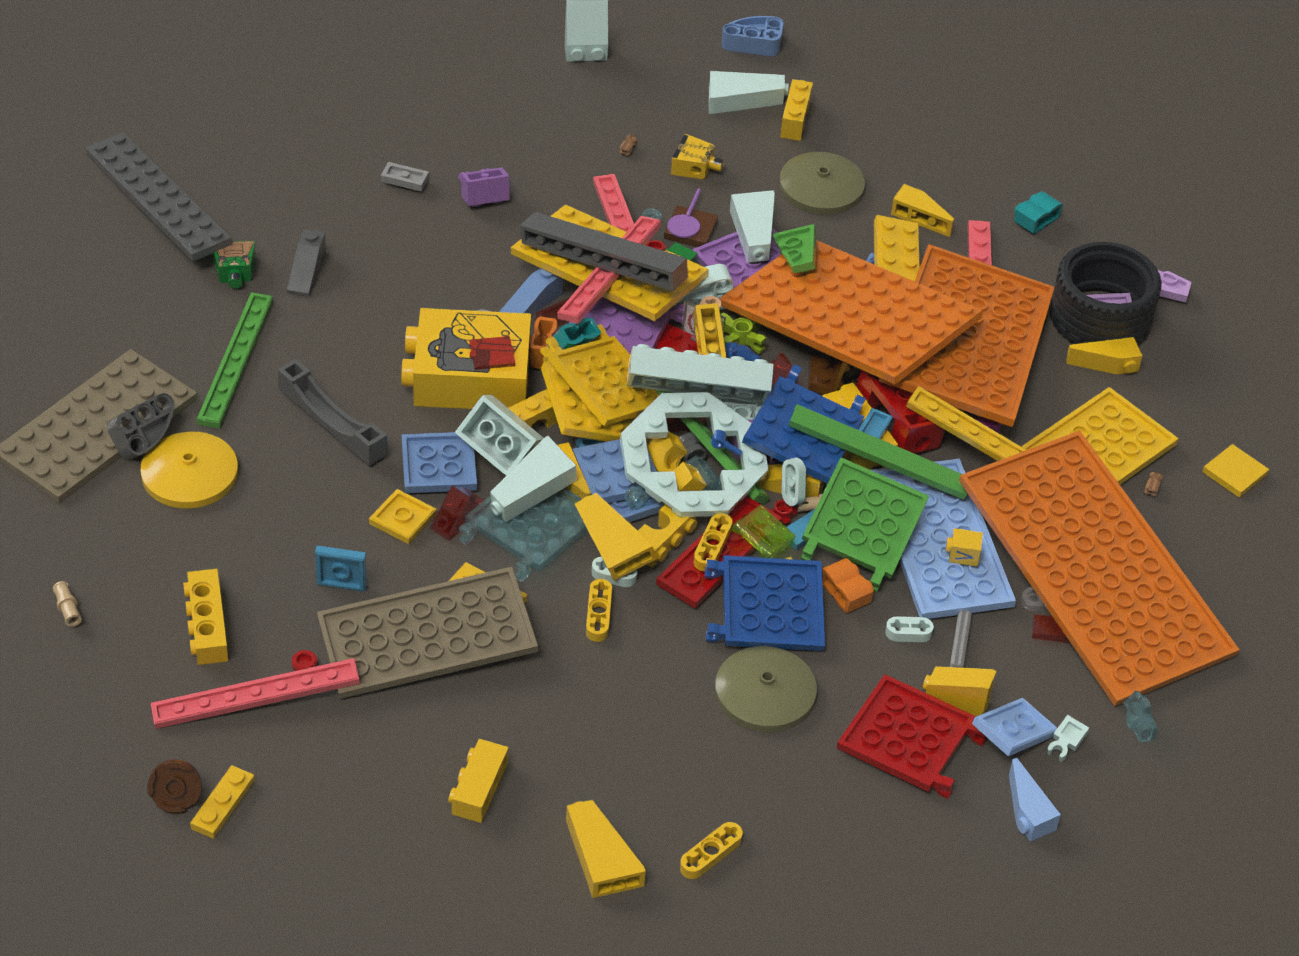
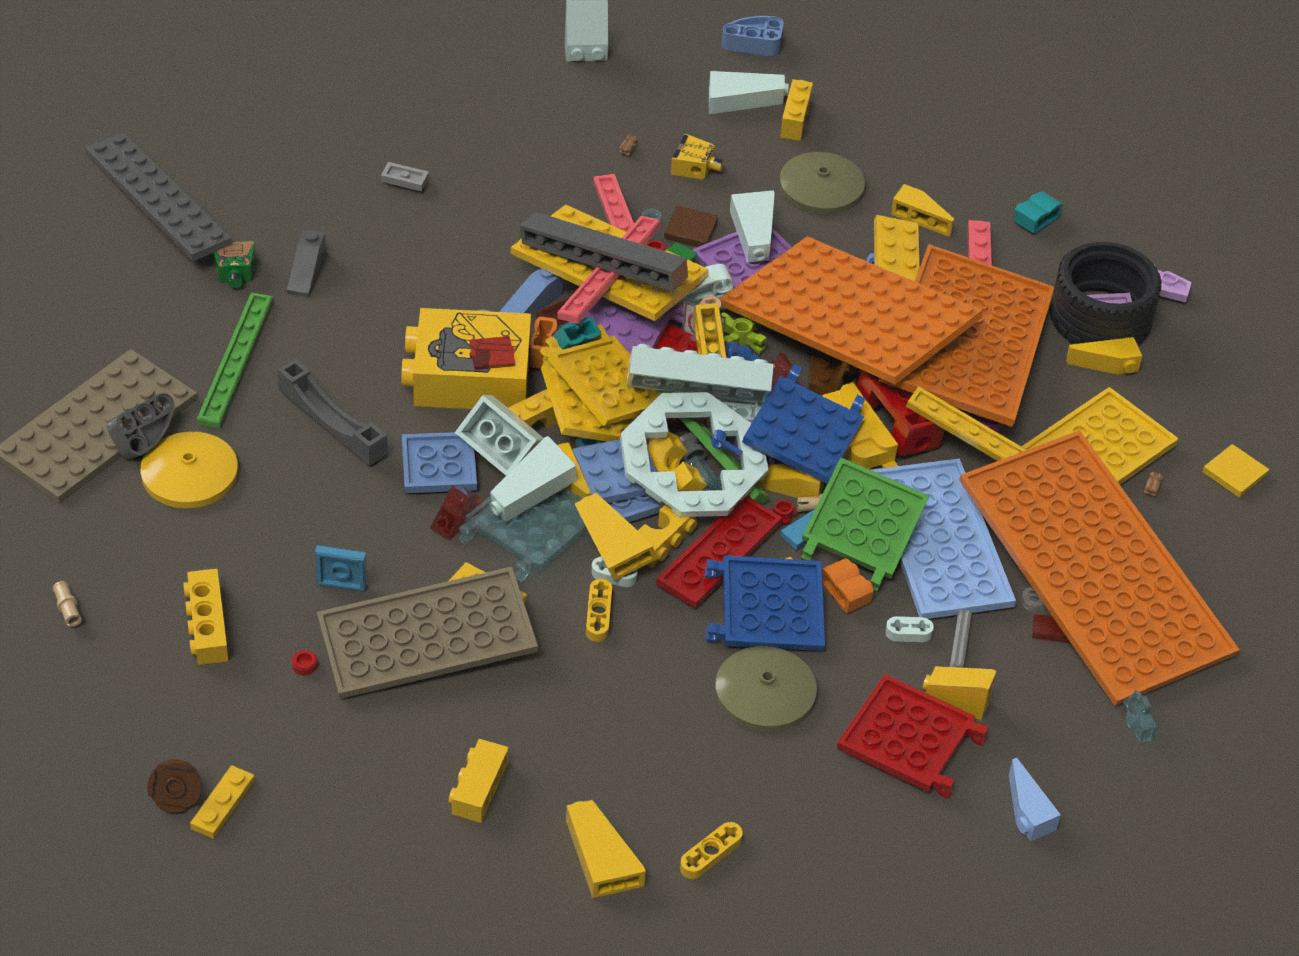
coral tile [151,658,360,729] -> none
yellow tile [369,489,437,544] -> none
medium lavender brick [458,167,510,207] -> none
clear light blue bush [624,486,648,510] -> none
medium lavender piece [667,188,701,238] -> none
yellow beam [694,513,732,571] -> none
clear neon green plate [731,505,796,558] -> none
bright green wing [772,224,817,274] -> none
light aqua plate [782,458,806,506] -> none
bright green tile [788,404,967,500] -> none
dark azure tile [858,408,893,439] -> none
yellow brick [945,528,983,567] -> none
light blue tile [972,698,1057,756] -> none
light aqua plate [1048,715,1089,762] -> none

